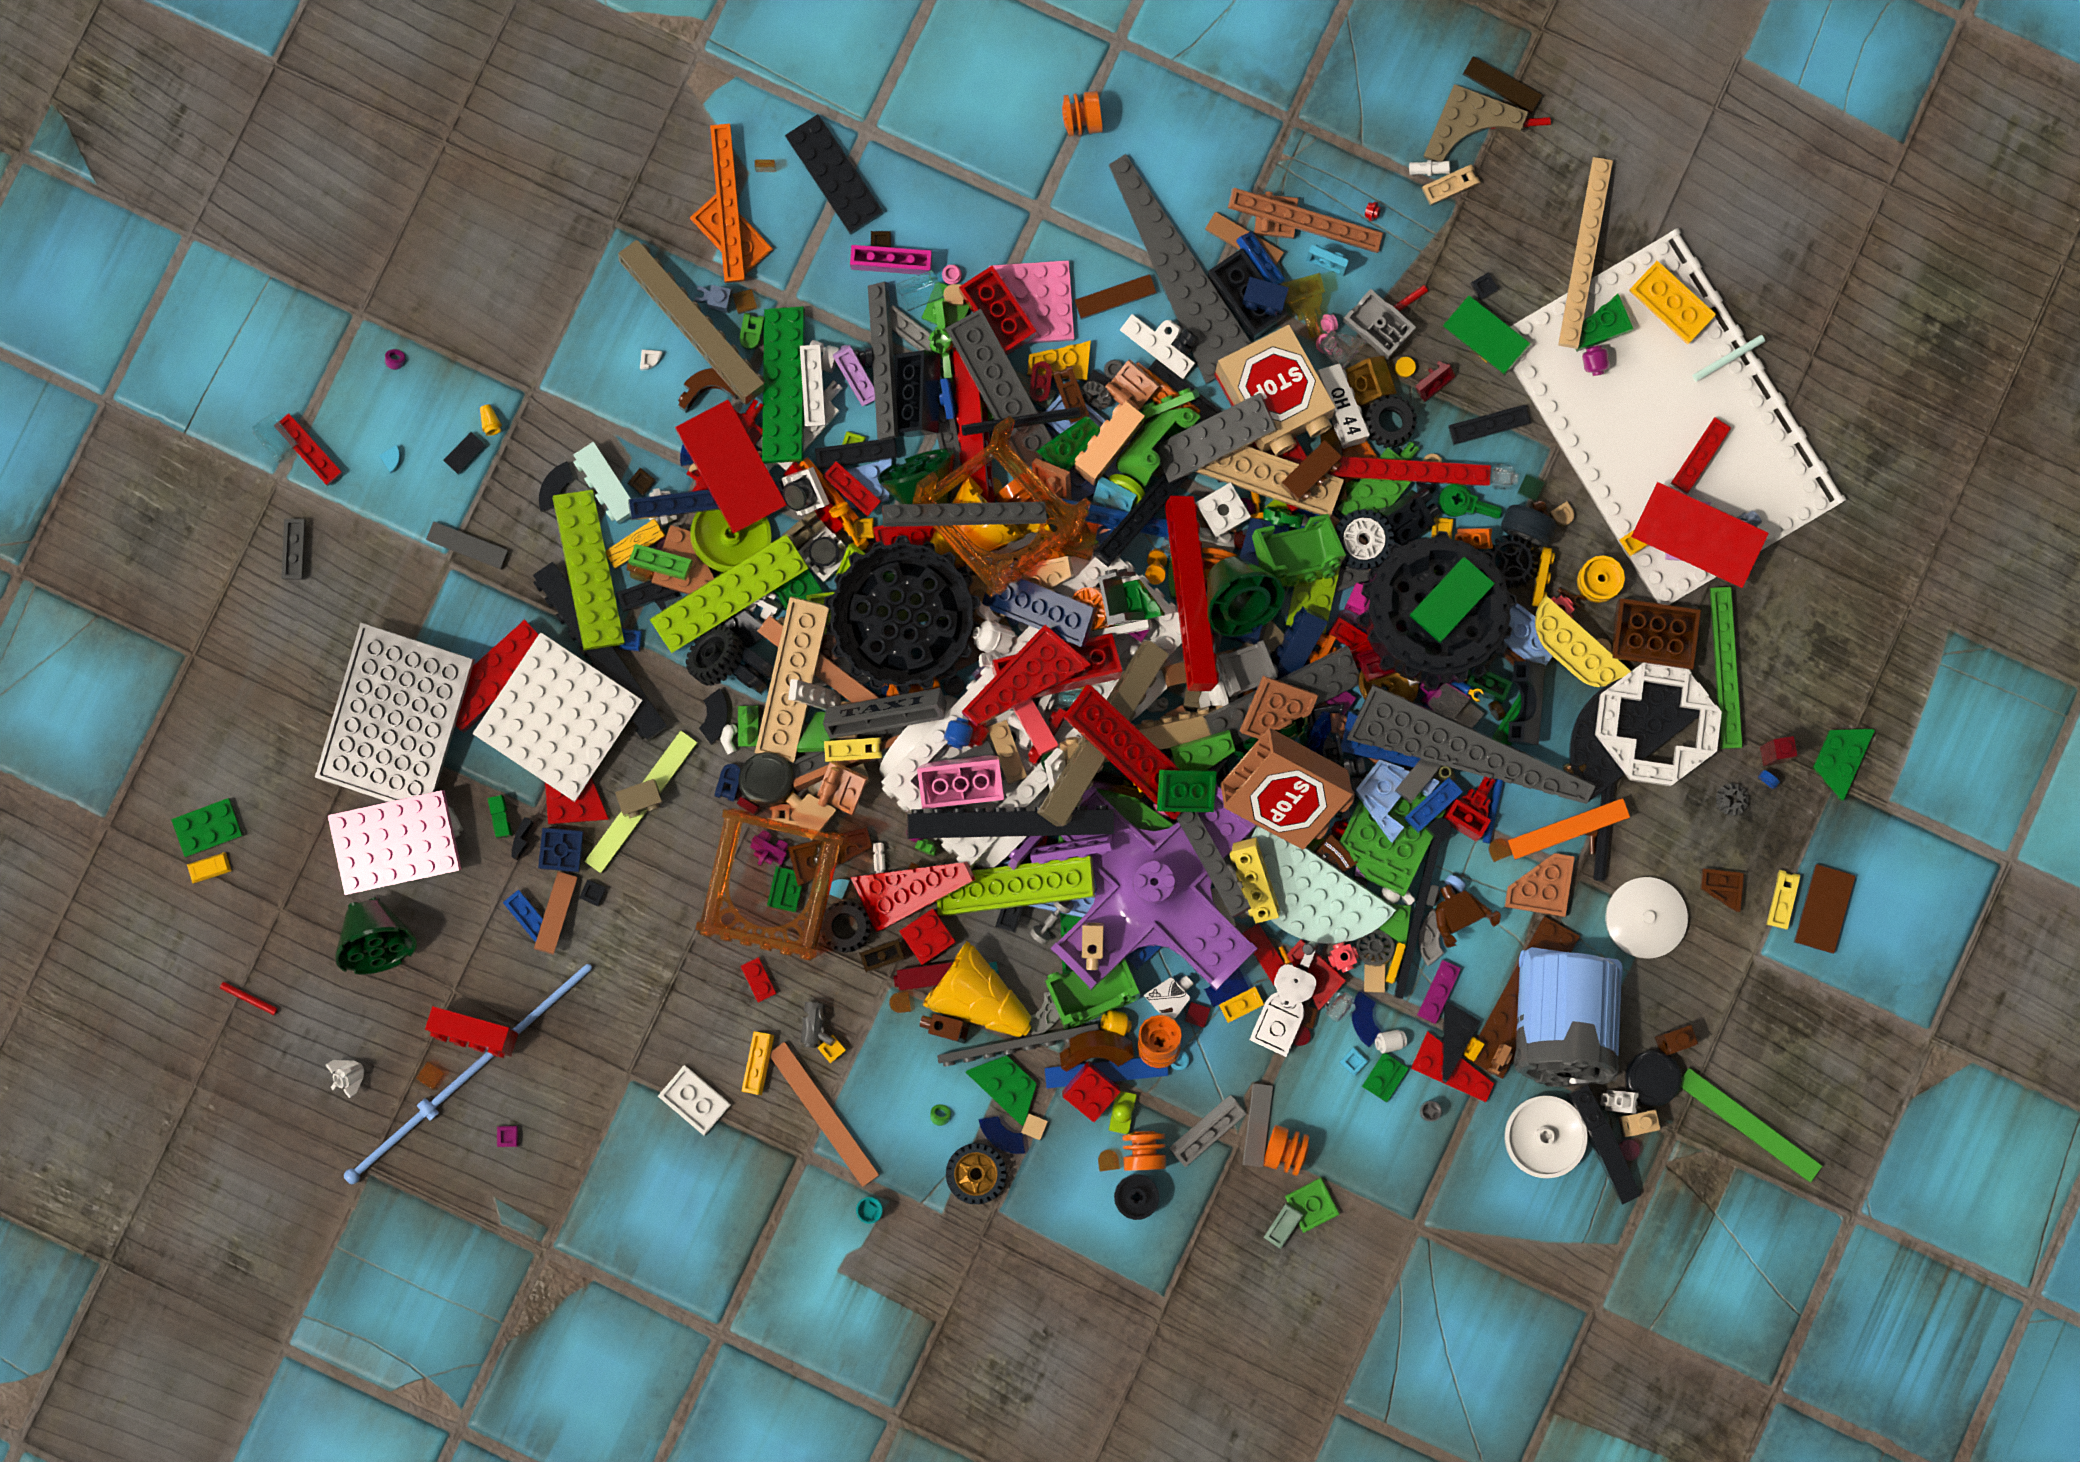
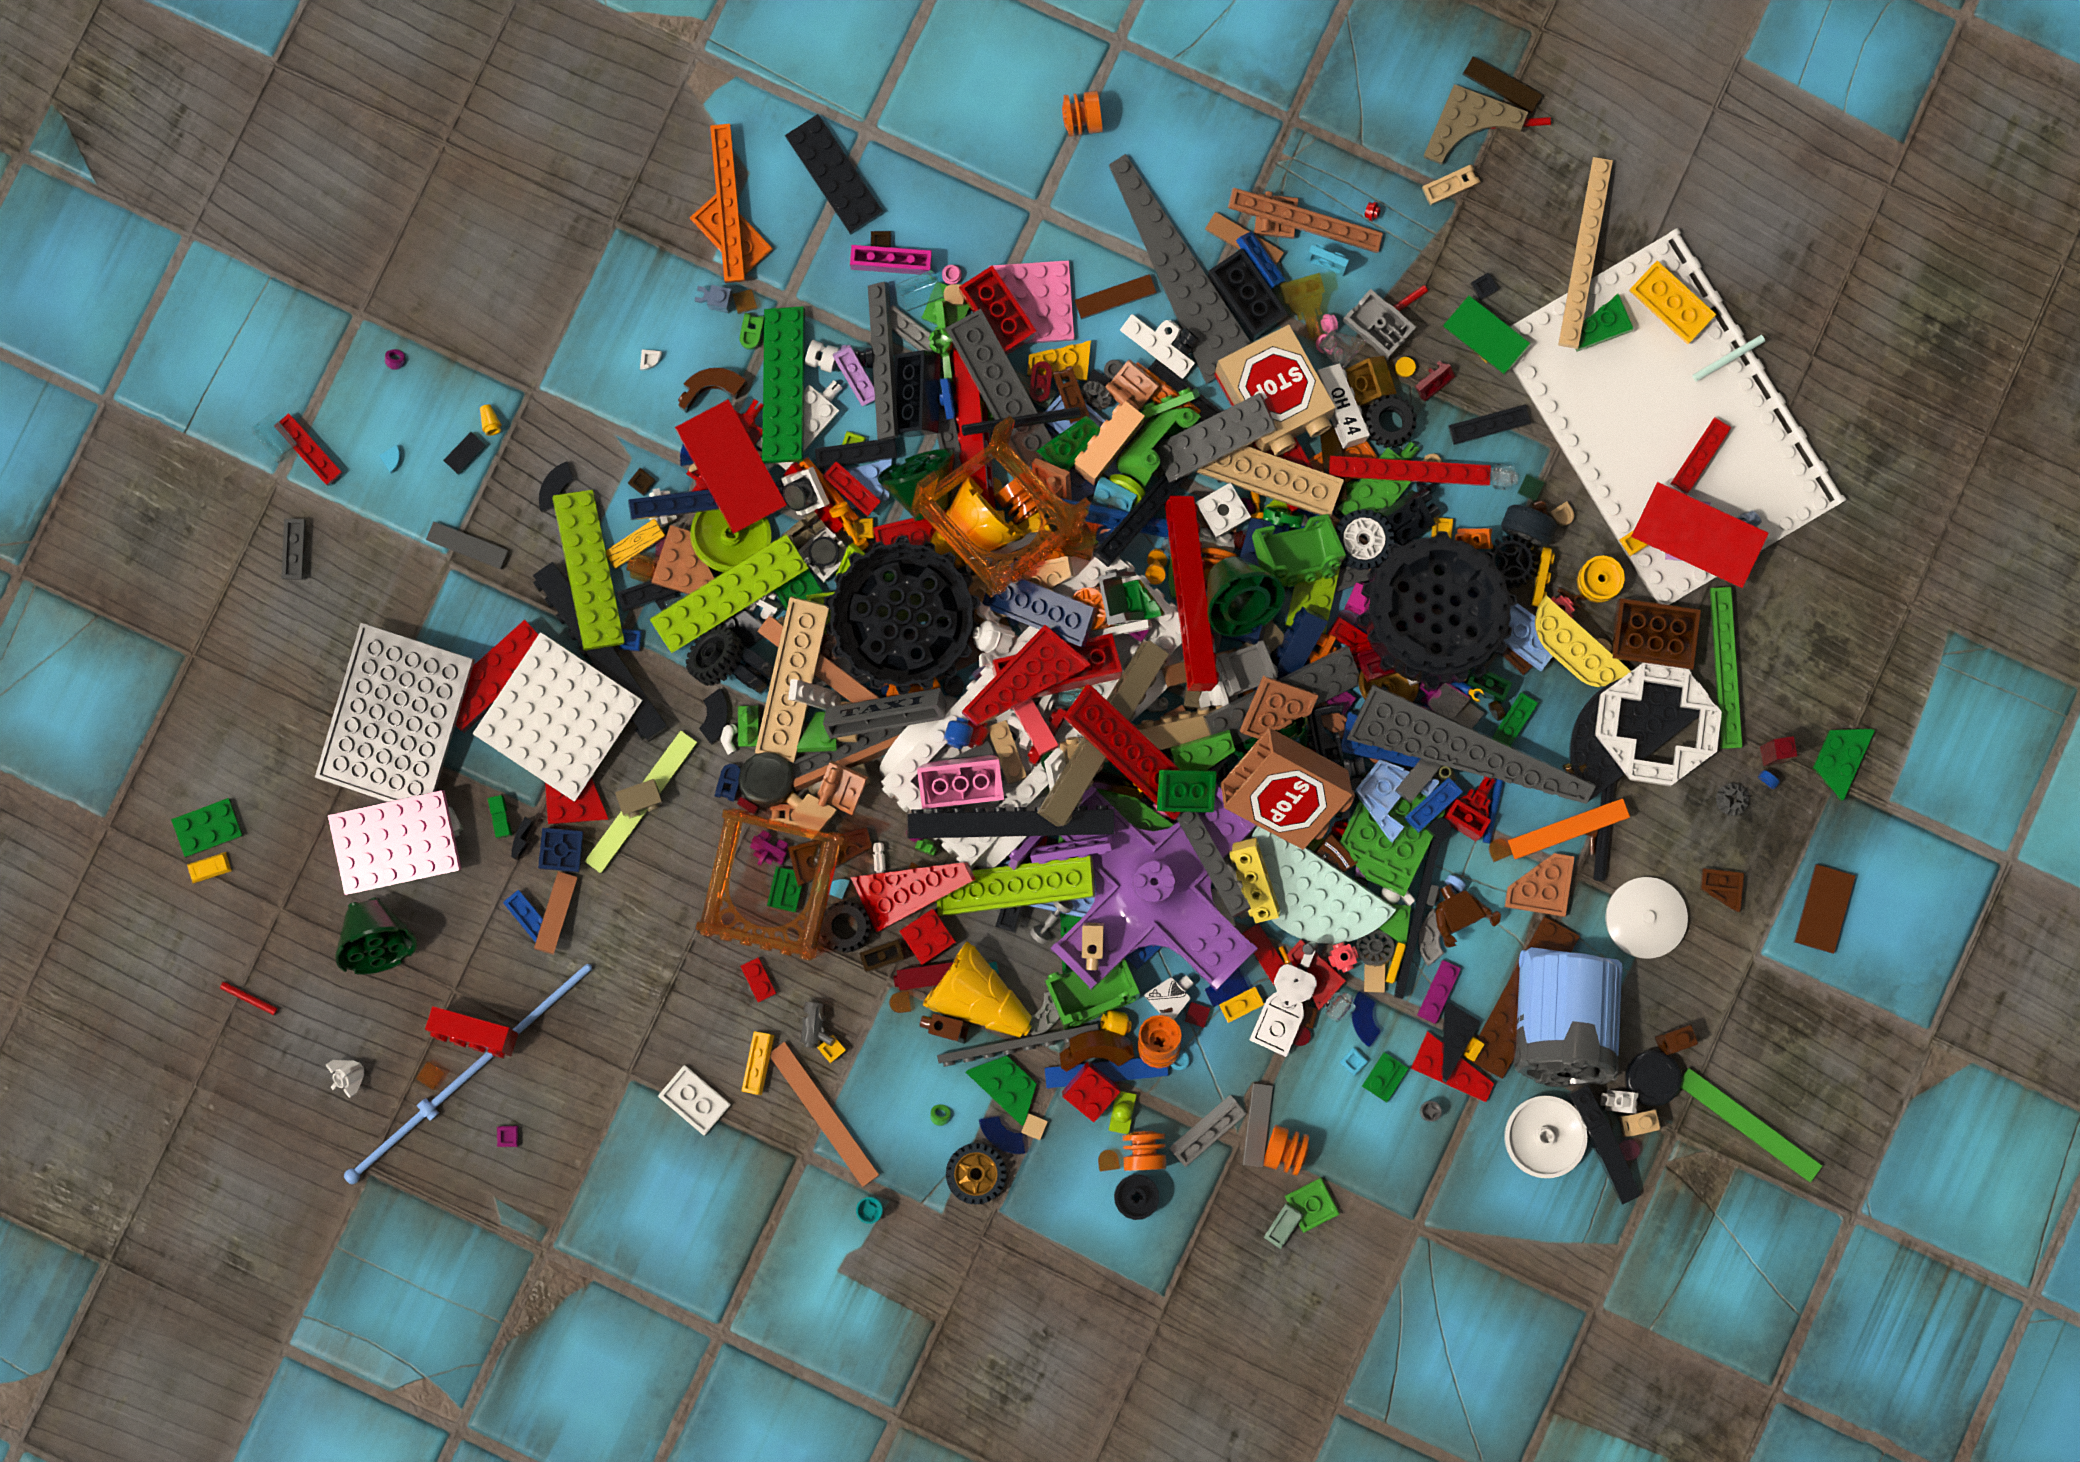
light aqua brick [573,442,631,524] -> none
black tile [579,879,607,906] -> none
dark tan brick [618,240,765,405] -> none
bright green plate [628,544,693,581] -> none
clear orange tile [755,159,776,172] -> none
white plate [800,345,826,427] -> none
light yellow plate [824,737,883,762] -> none
dark grey plate [882,502,1047,527] -> none
dark blue brick [1242,277,1289,316] -> none
reddish brown brick [1281,440,1342,503] -> none
clear blue tile [1306,711,1332,756] -> none
white brick [1375,1030,1407,1053] -> none
white pin [1409,160,1450,176] -> none
green tile [1410,557,1495,643] -> none
green piece [1438,484,1502,519] -> none
medium nougat plate [1487,1044,1513,1075] -> none
black arch [1508,661,1545,745] -> none
magenta head [1582,345,1610,376] -> none
light yellow plate [1766,870,1800,930] -> none

